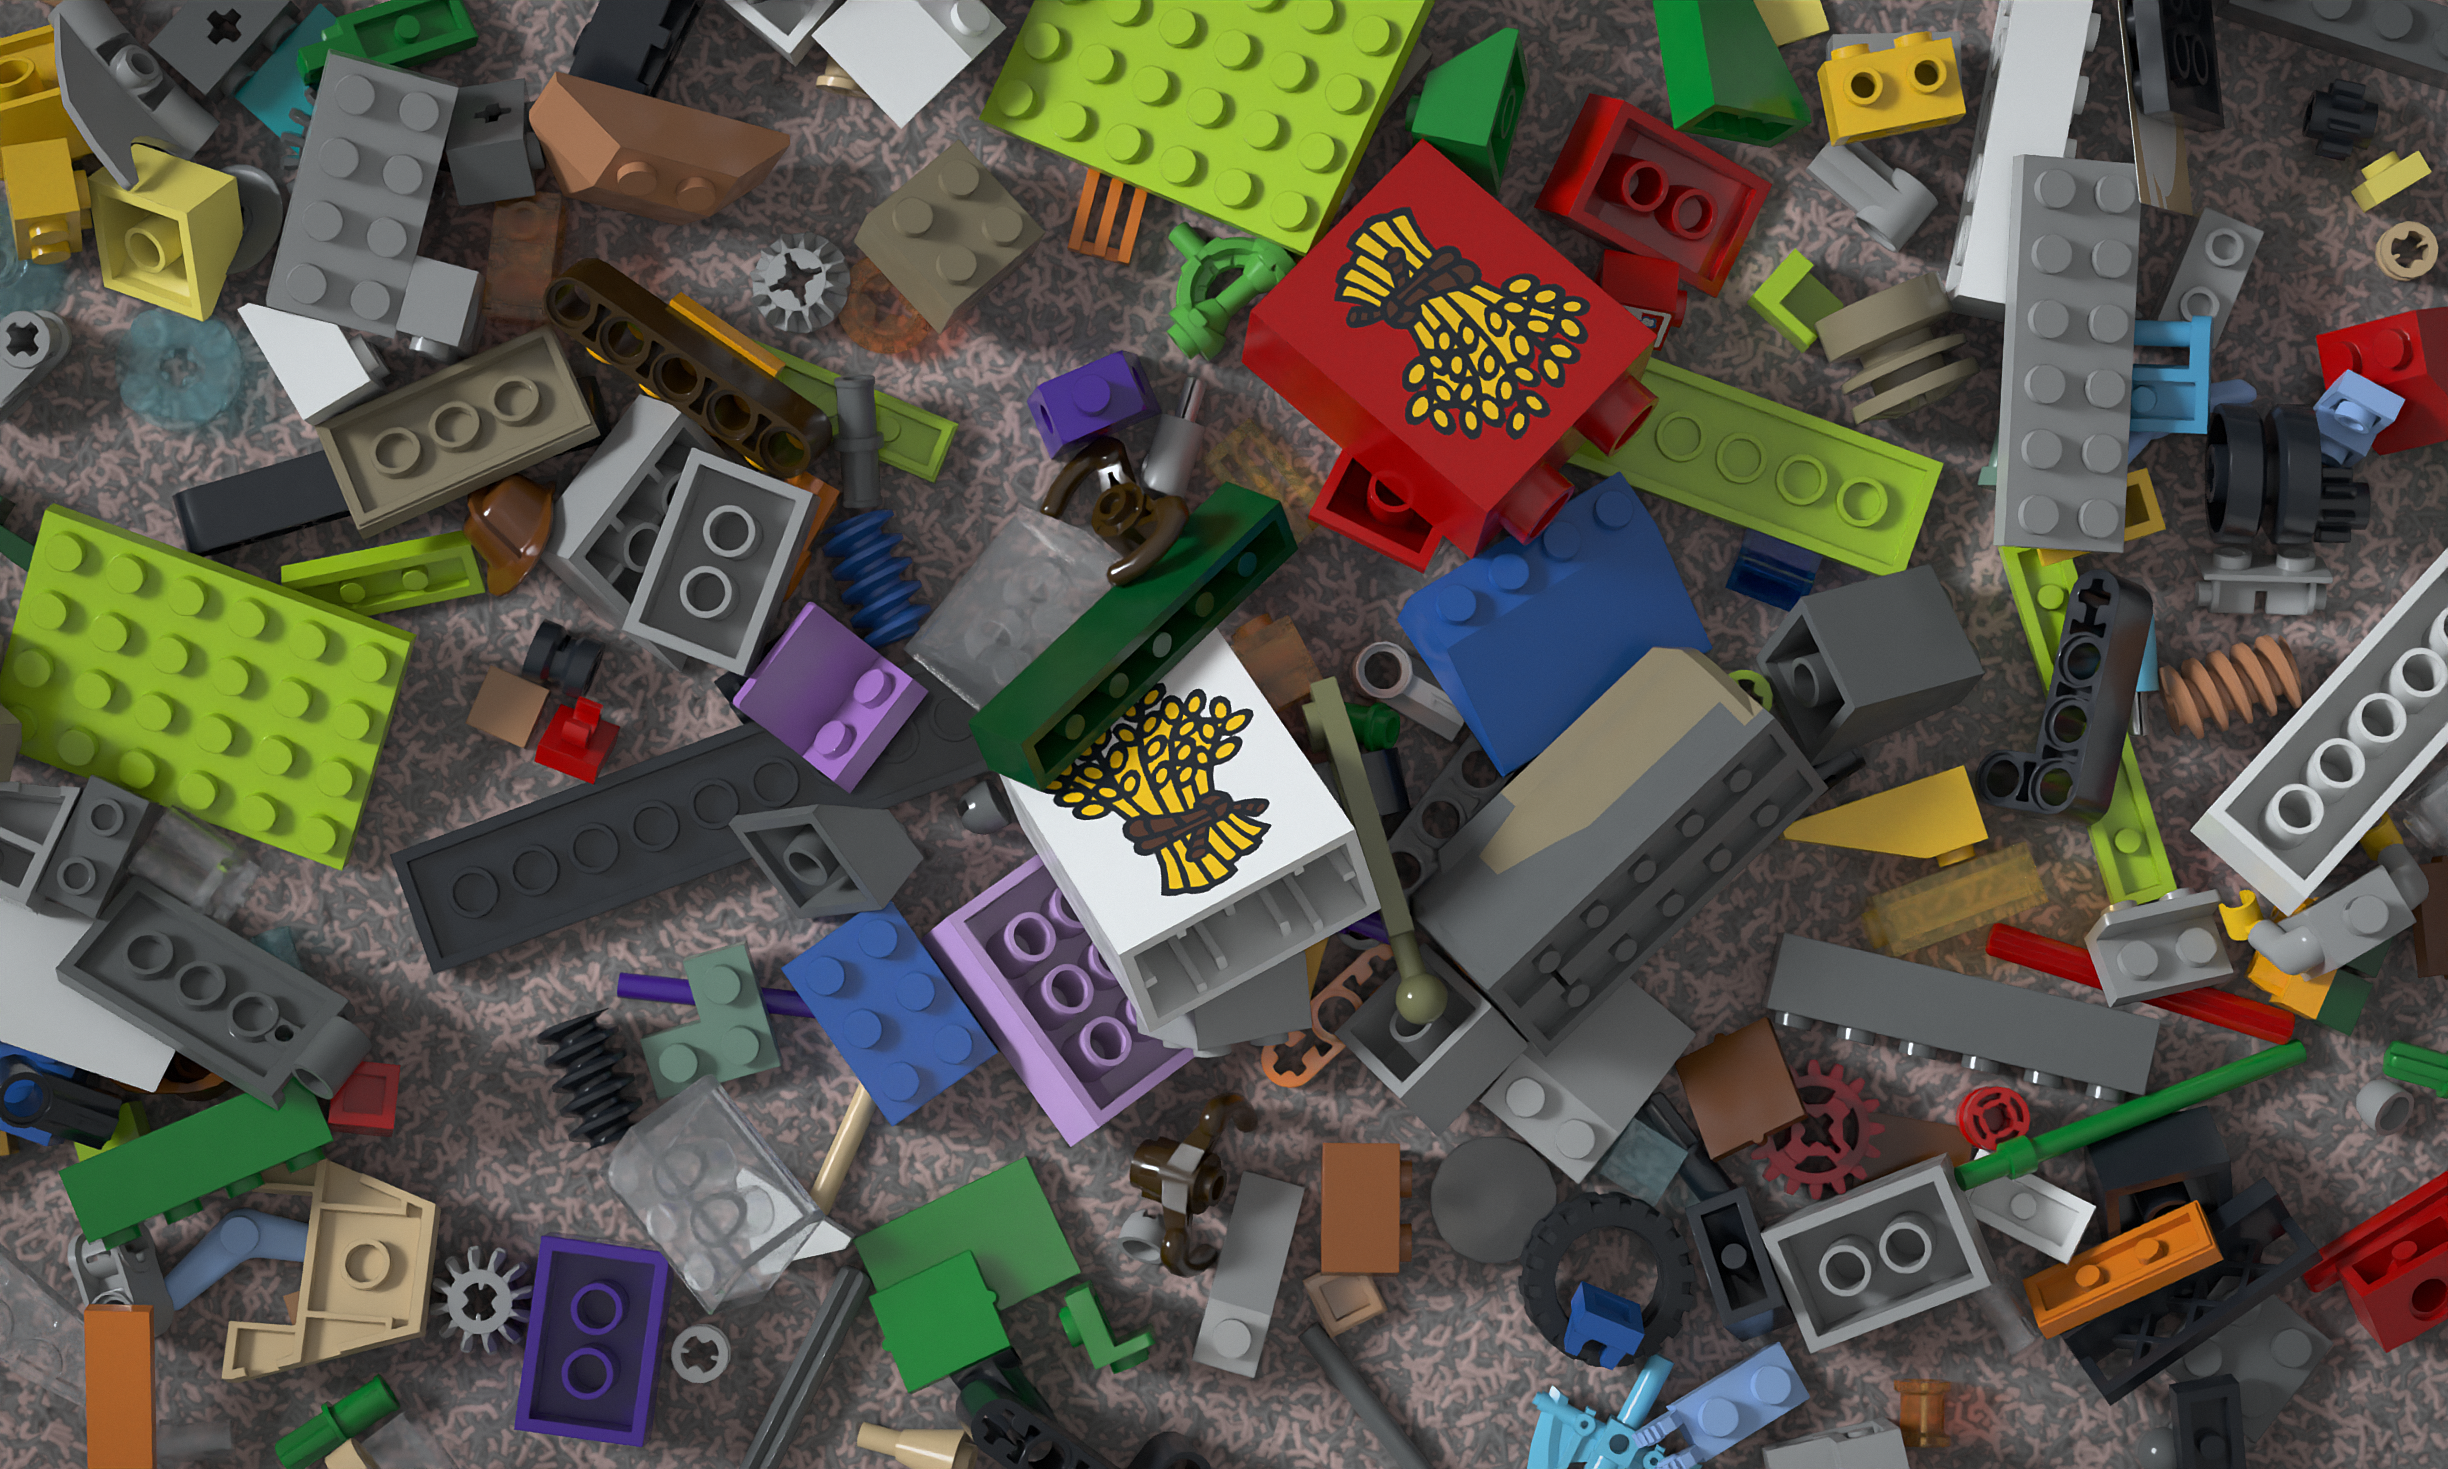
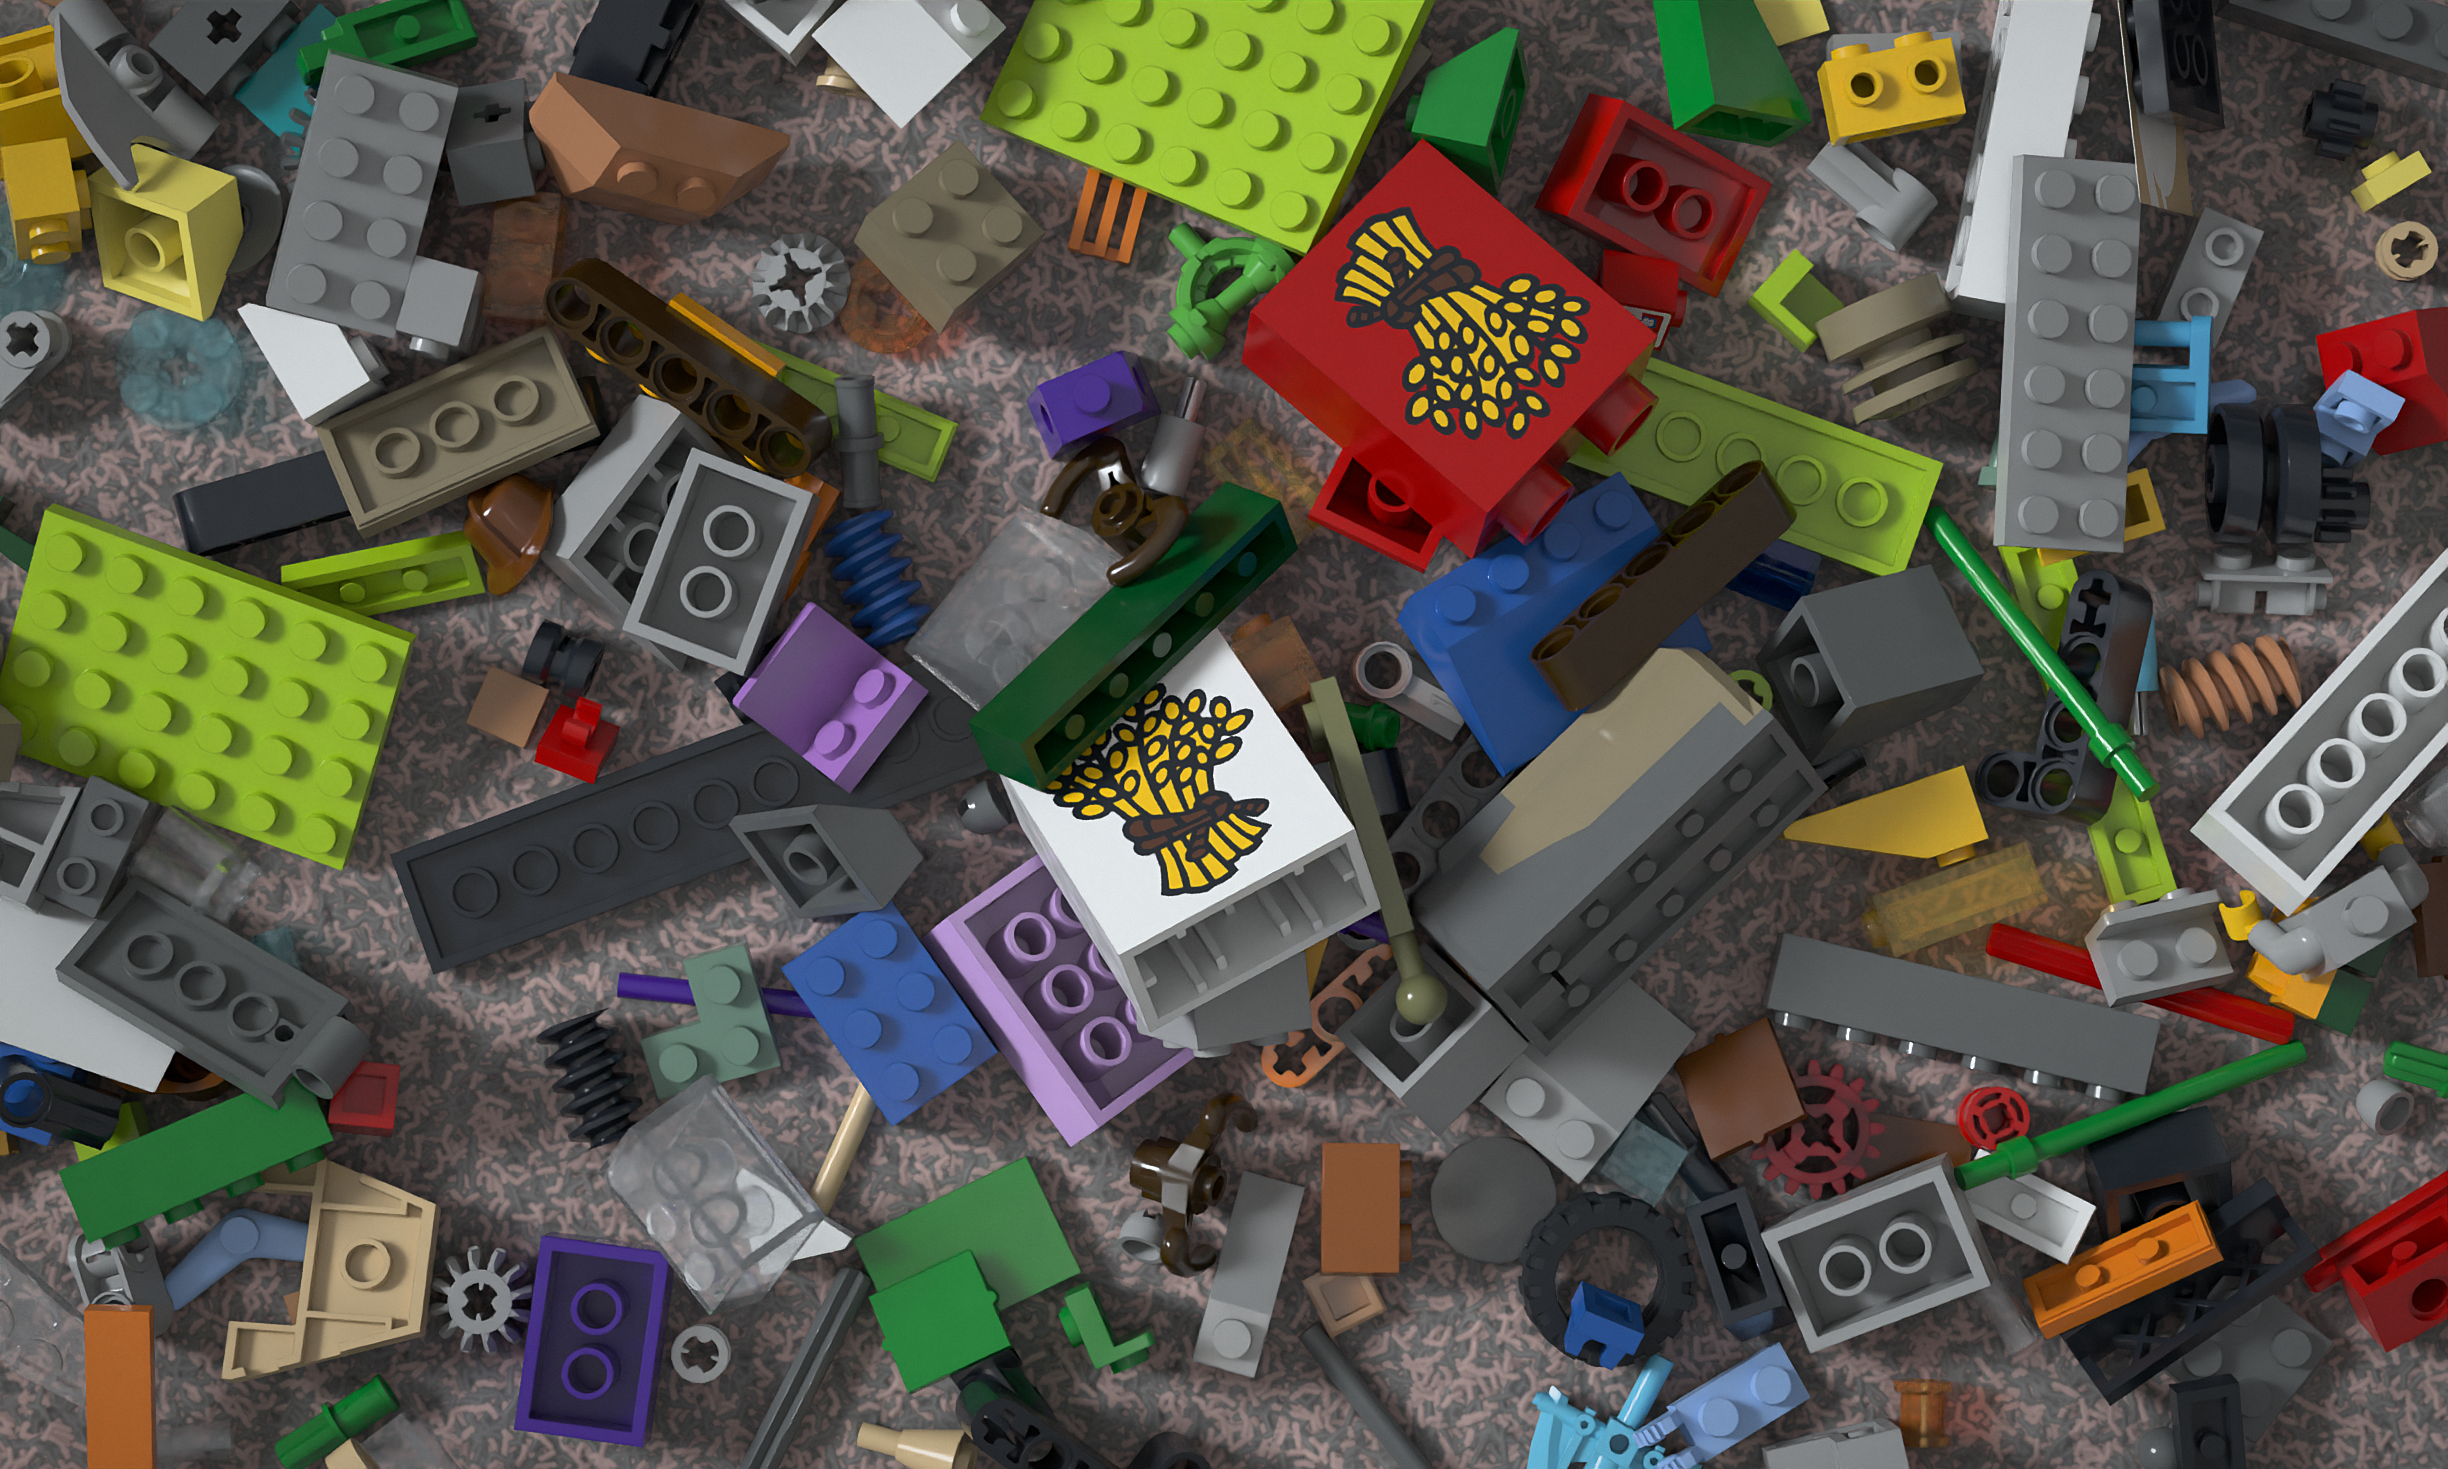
none -> dark brown beam [1529,460,1797,712]
none -> green bar [1923,505,2161,802]

